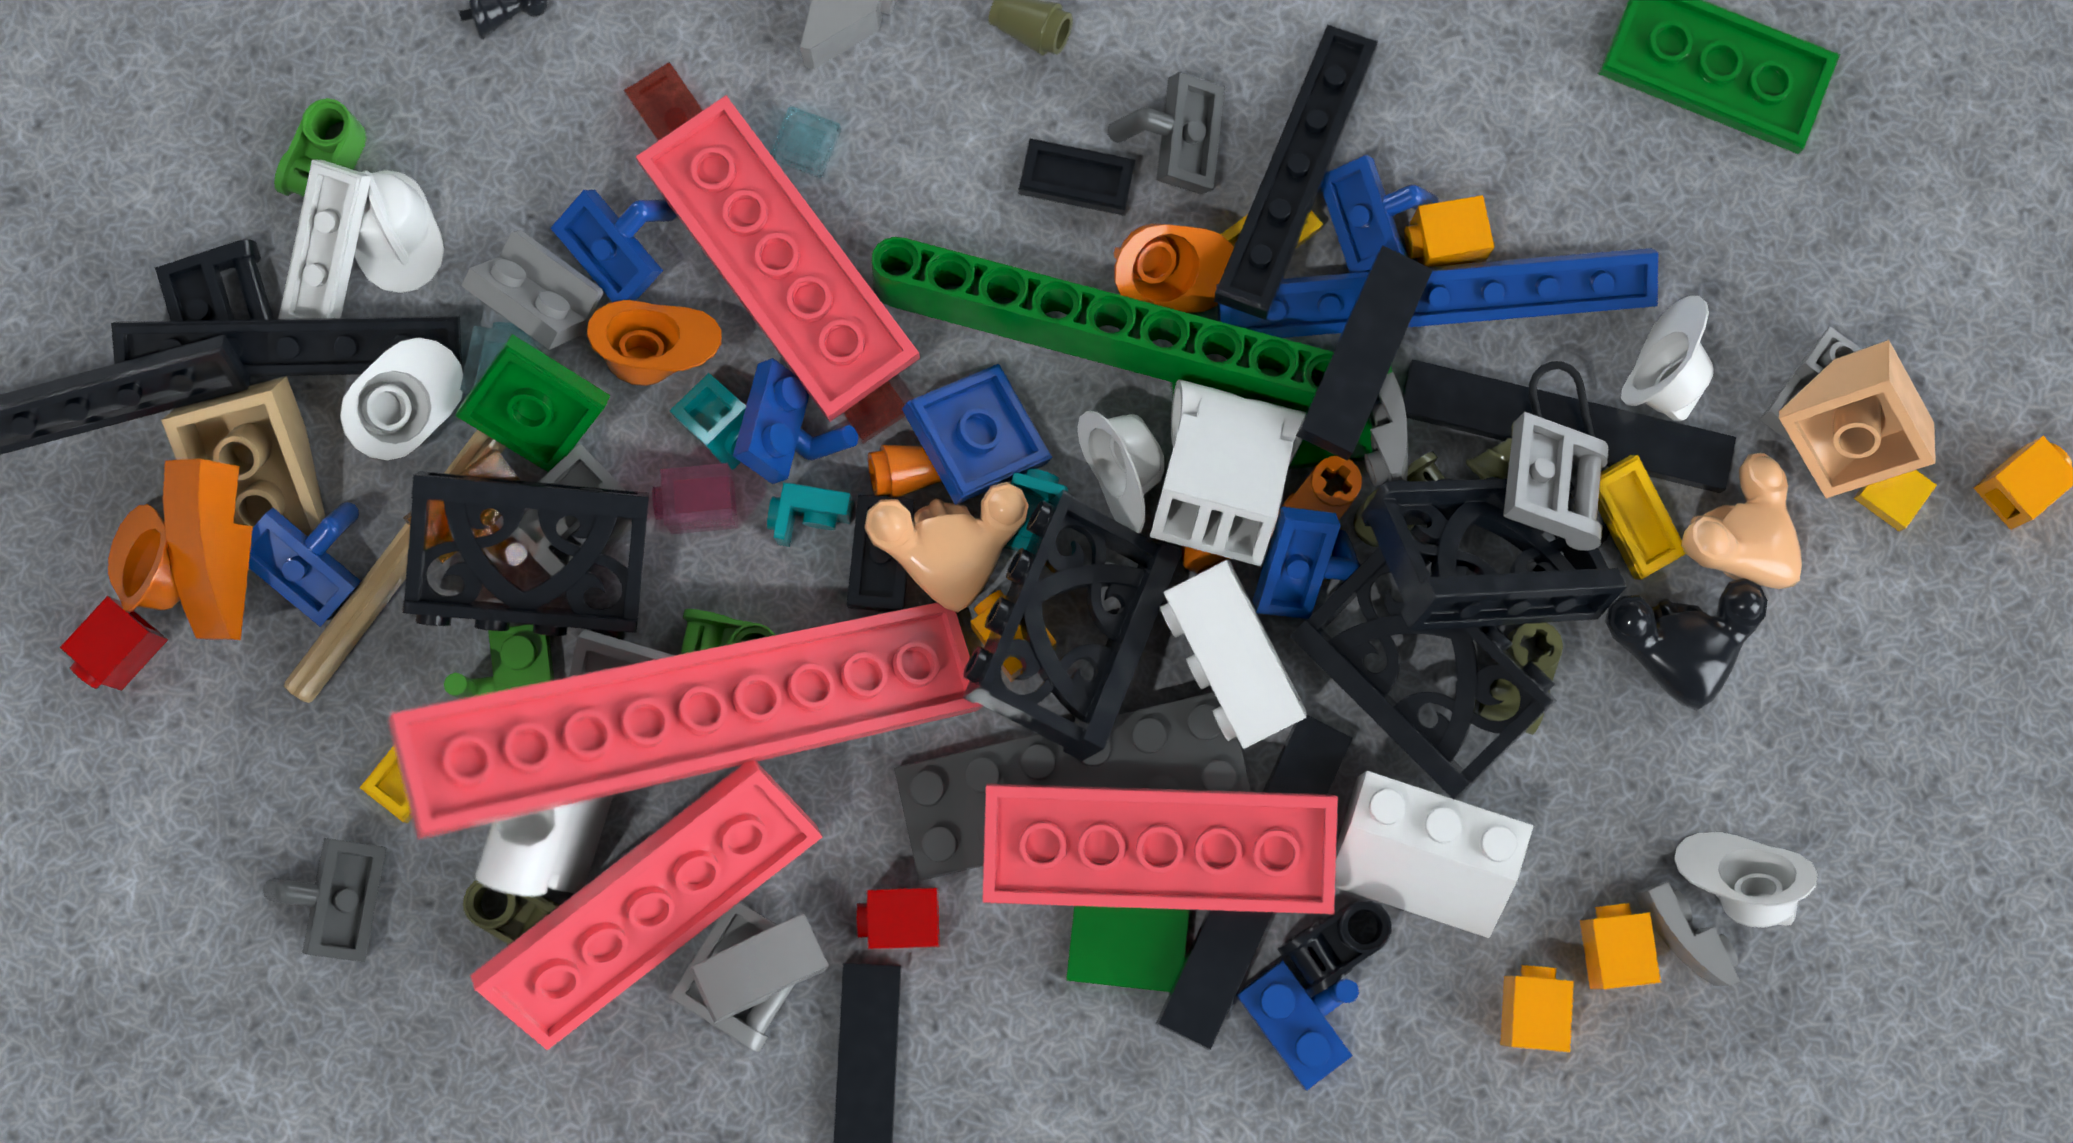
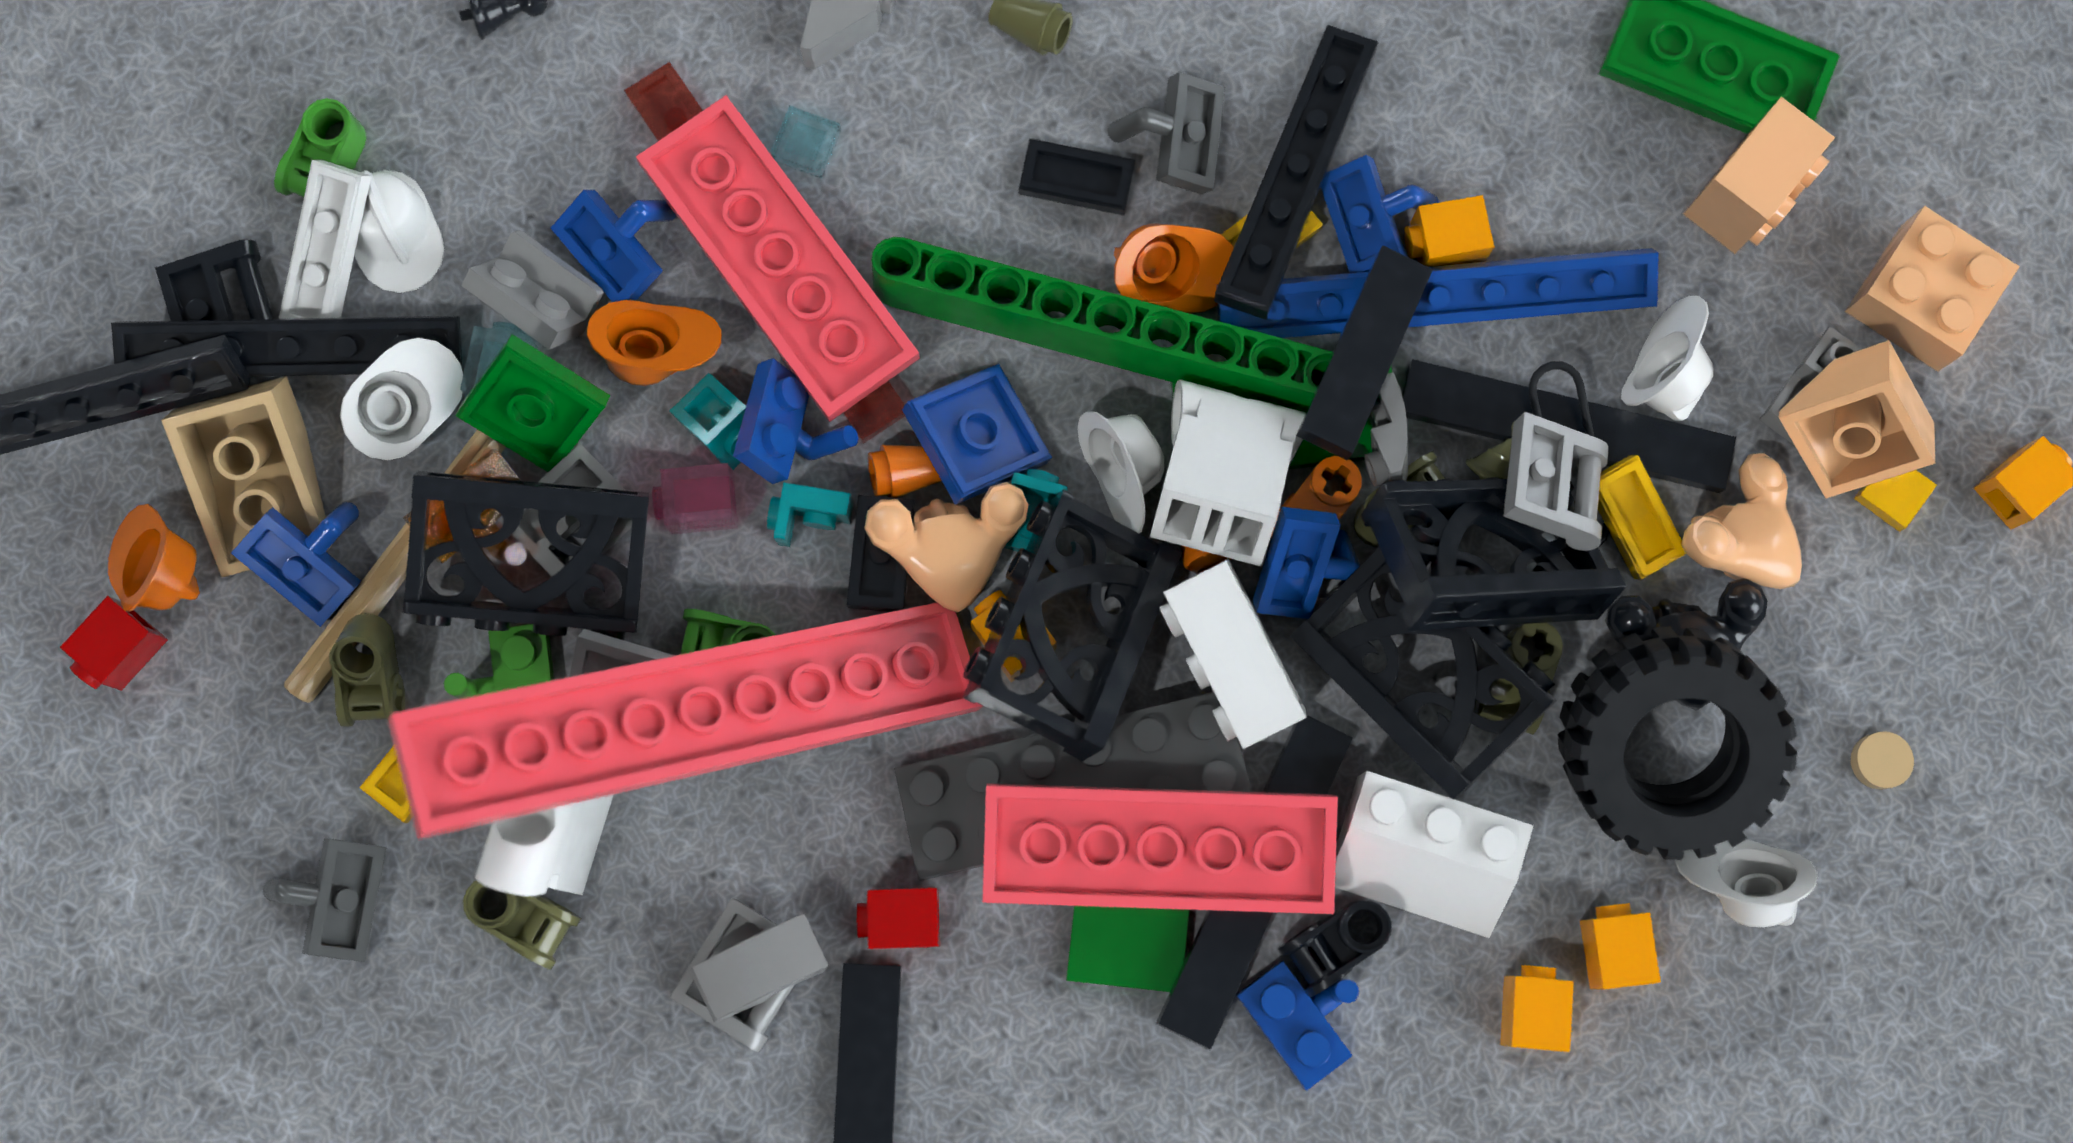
orange slope [163,458,253,640] -> none
coral plate [470,760,823,1050] -> none
light grey slope [1634,882,1740,986] -> none
none -> olive piece [329,613,405,727]
none -> black tyre [1558,626,1798,860]
none -> light nougat brick [1683,97,1835,254]
none -> light nougat brick [1845,206,2020,371]
none -> tan tile [1851,732,1914,790]

